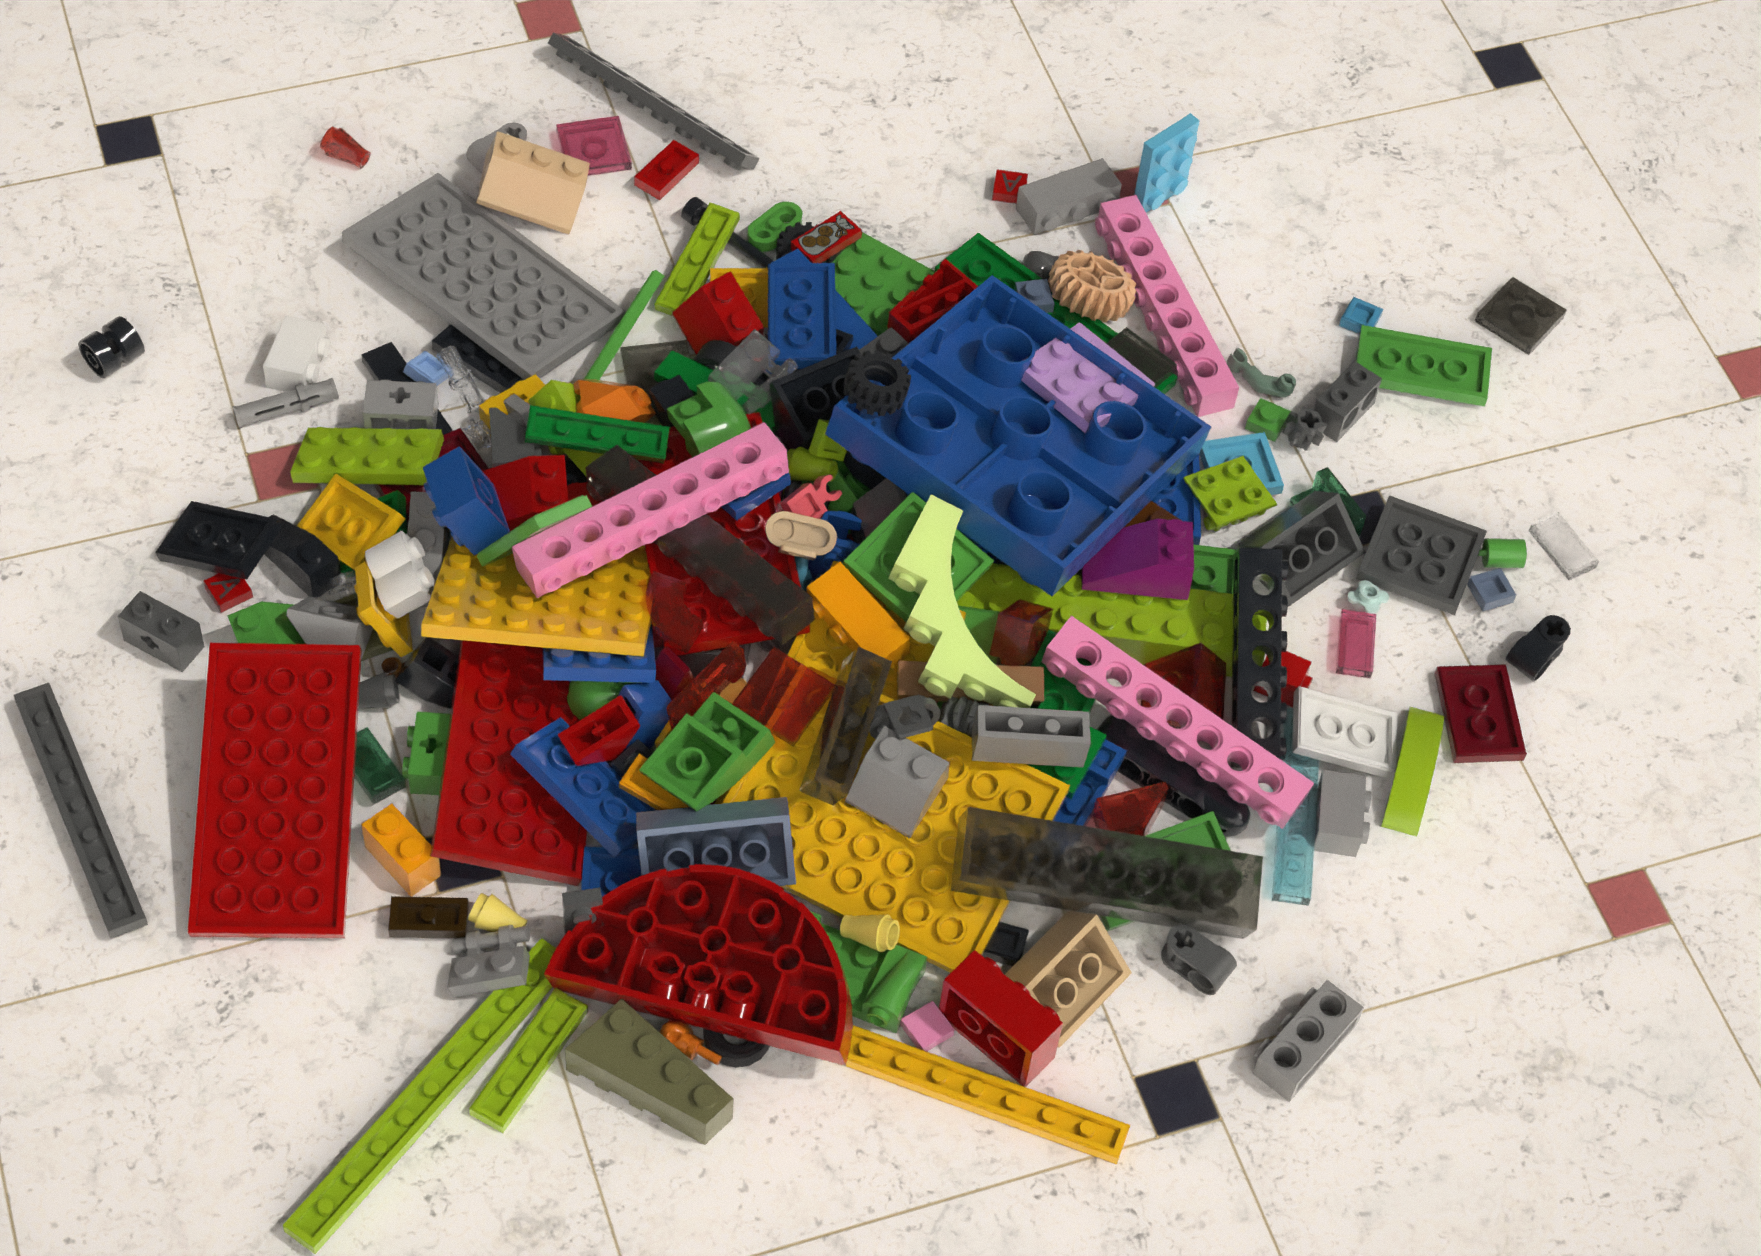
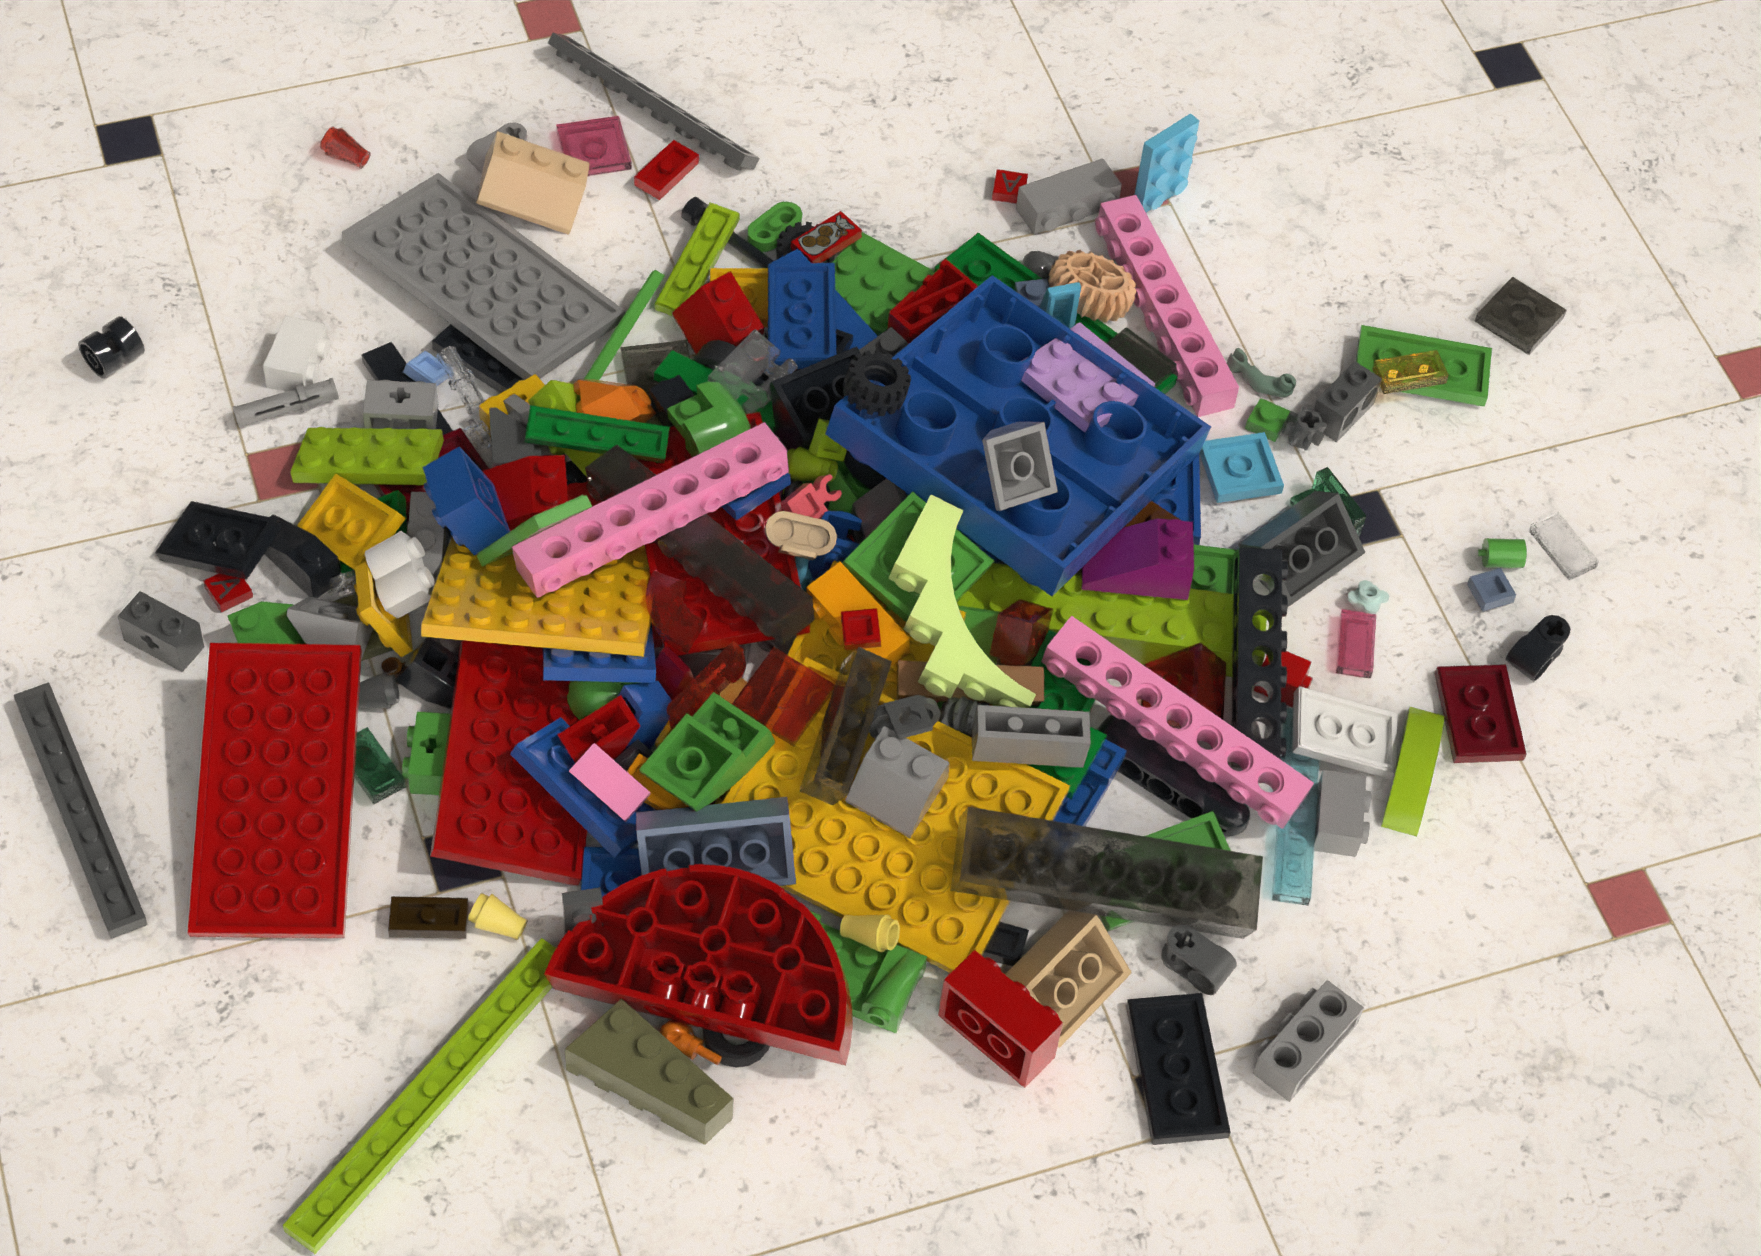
light orange brick [361,803,441,897] -> none
light grey plate [447,925,530,998] -> none
lime tile [469,988,588,1133] -> none
yellow tile [844,1025,1130,1164] -> none
bright pink tile [900,1001,955,1051] -> none
clear red slope [1092,782,1168,850] -> none
lime hinge [1183,456,1277,532] -> none
dark azure tile [1339,296,1383,334] -> none
dark grey plate [1356,495,1487,615] -> none
none -> bright pink tile [569,743,651,822]
none -> red tile [841,608,881,650]
none -> light grey slope [982,422,1058,511]
none -> medium azure slope [1039,282,1081,329]
none -> black tile [1126,993,1231,1145]
none -> clear yellow plate [1372,350,1449,394]

